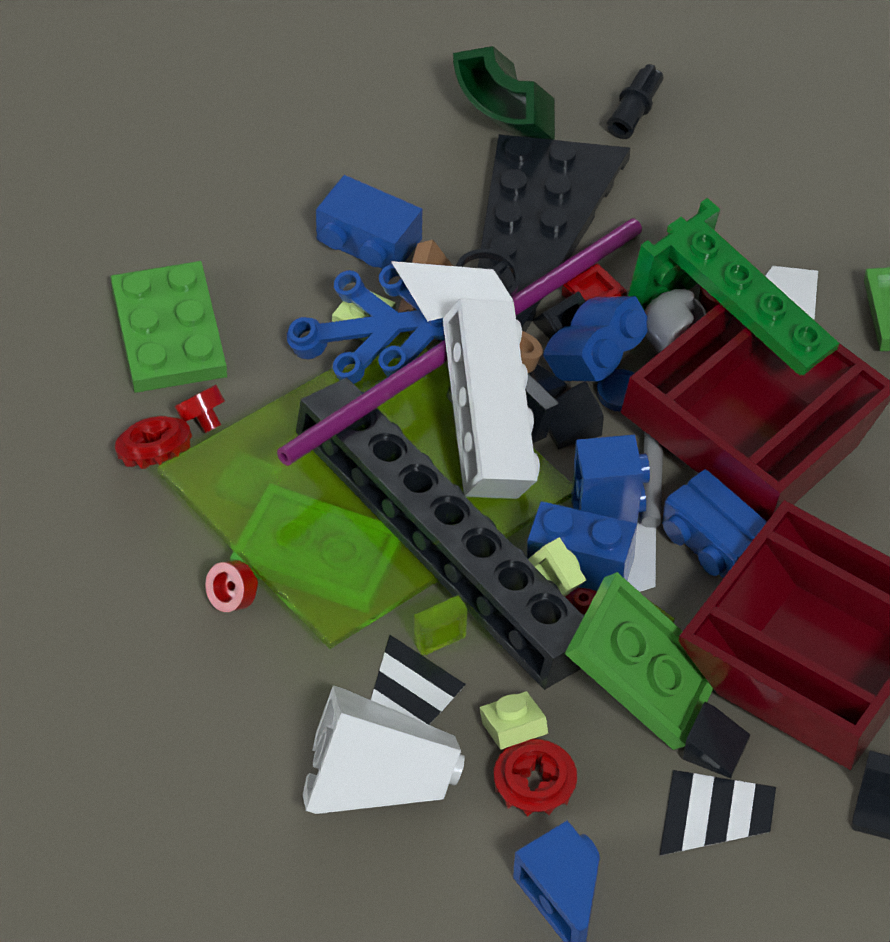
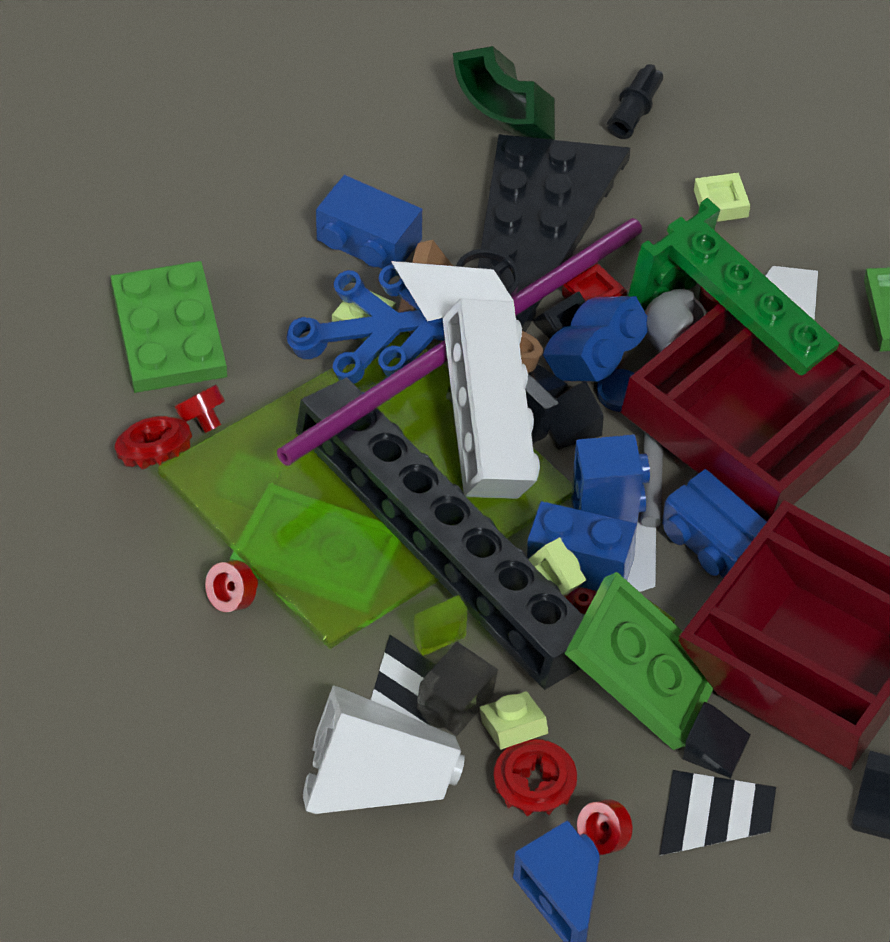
none -> clear smoke brick [416,641,498,736]
none -> red tile [577,799,633,855]
none -> yellowish green plate [694,172,750,222]

